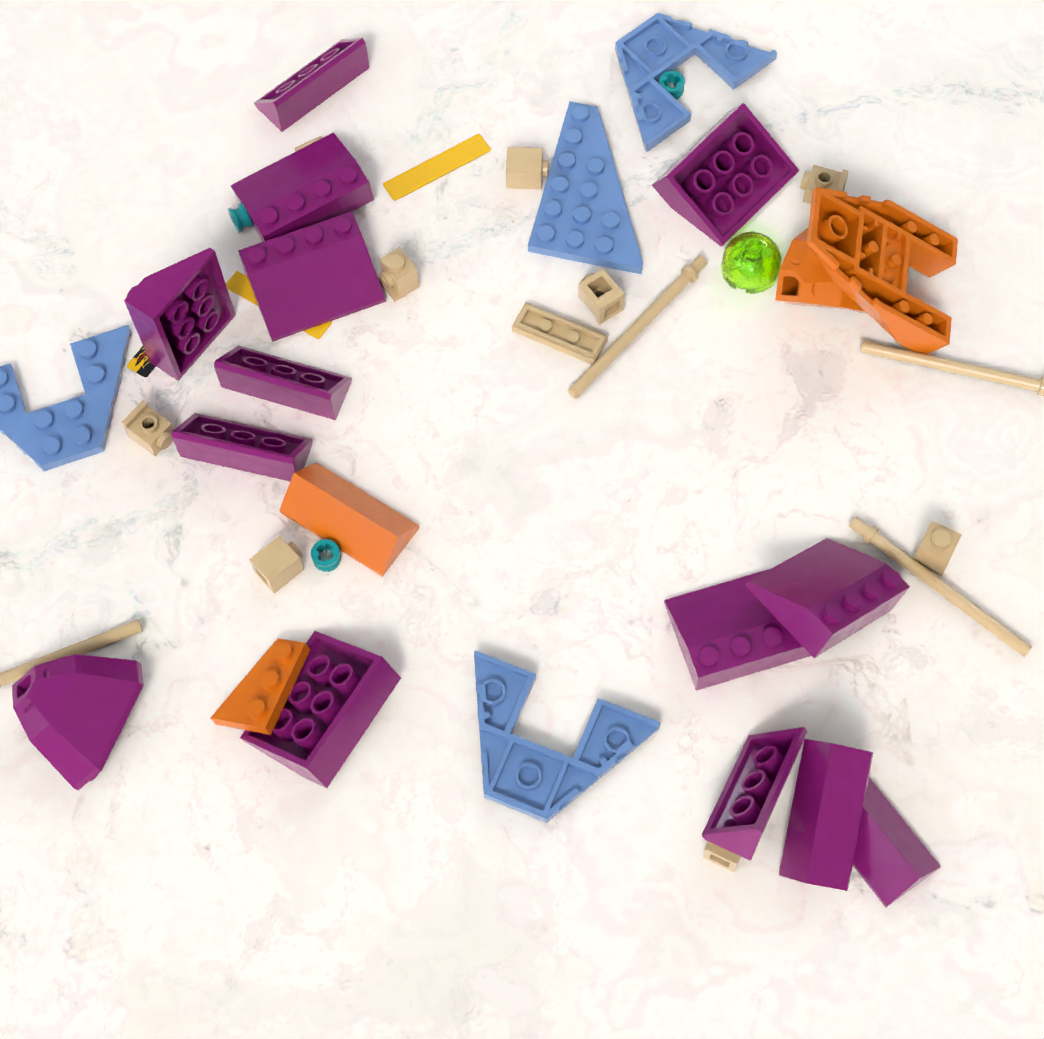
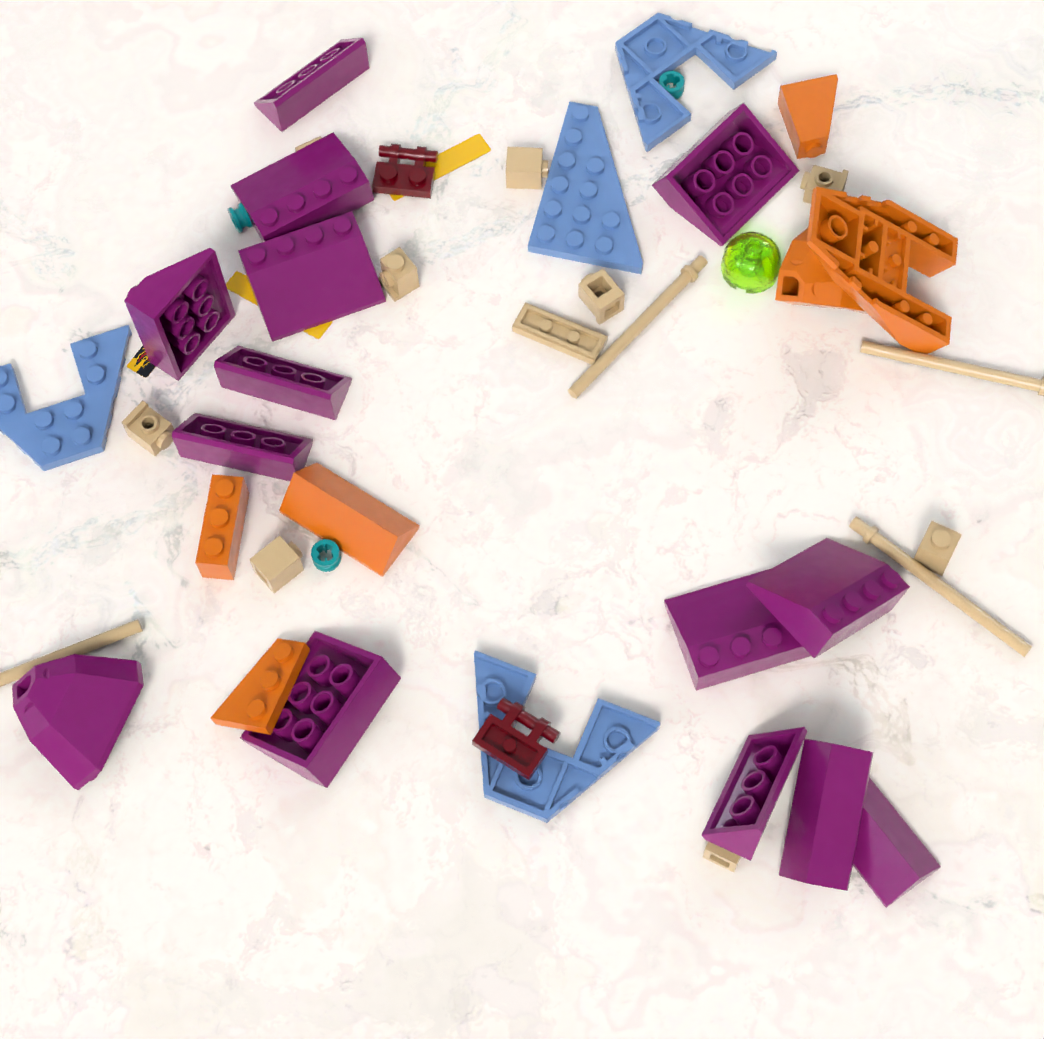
none -> orange brick [195,474,250,580]
none -> dark red plate [372,144,438,199]
none -> dark red plate [472,697,561,780]
none -> orange slope [777,74,838,159]

